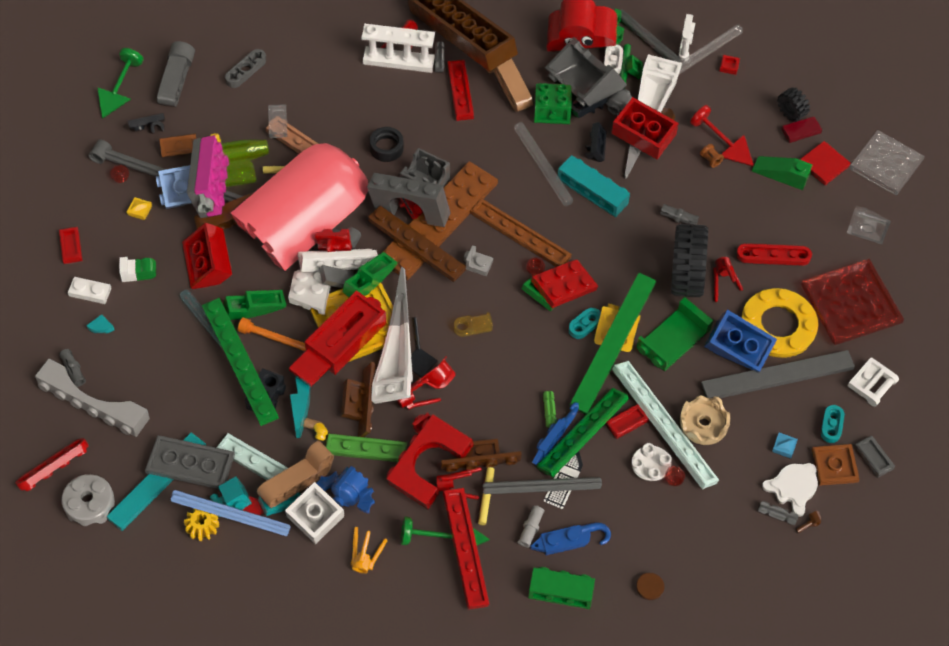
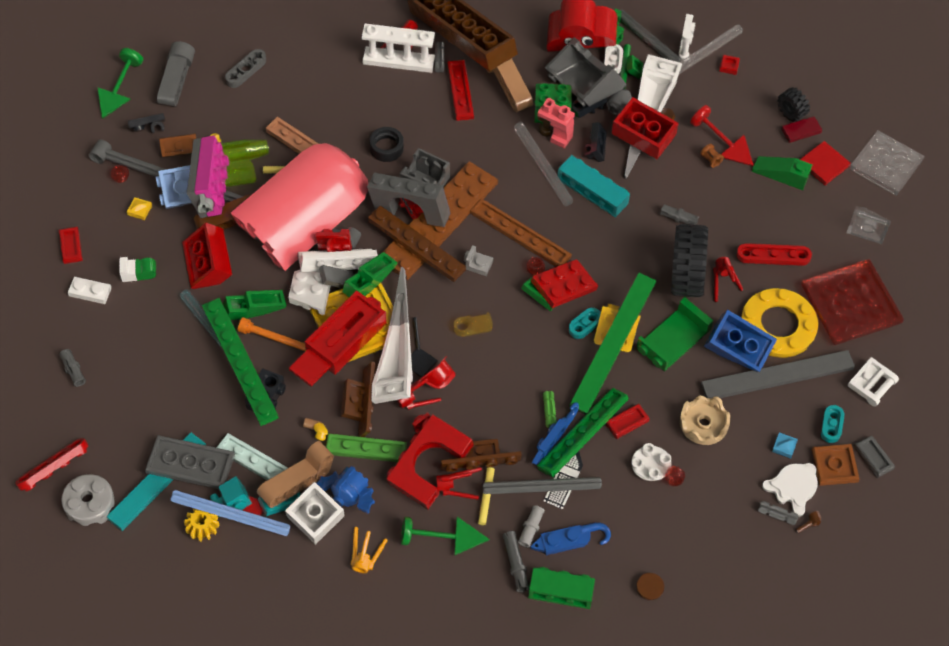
light grey arch [35,359,150,437] -> none
teal tile [87,315,115,334] -> none
clear tile [268,104,288,138] -> none
teal slope [290,376,311,438] -> none
red plate [443,488,489,610] -> none
light aqua tile [612,361,719,489] -> none
none -> dark grey pin [503,531,530,592]
none -> coral hips [537,98,575,149]

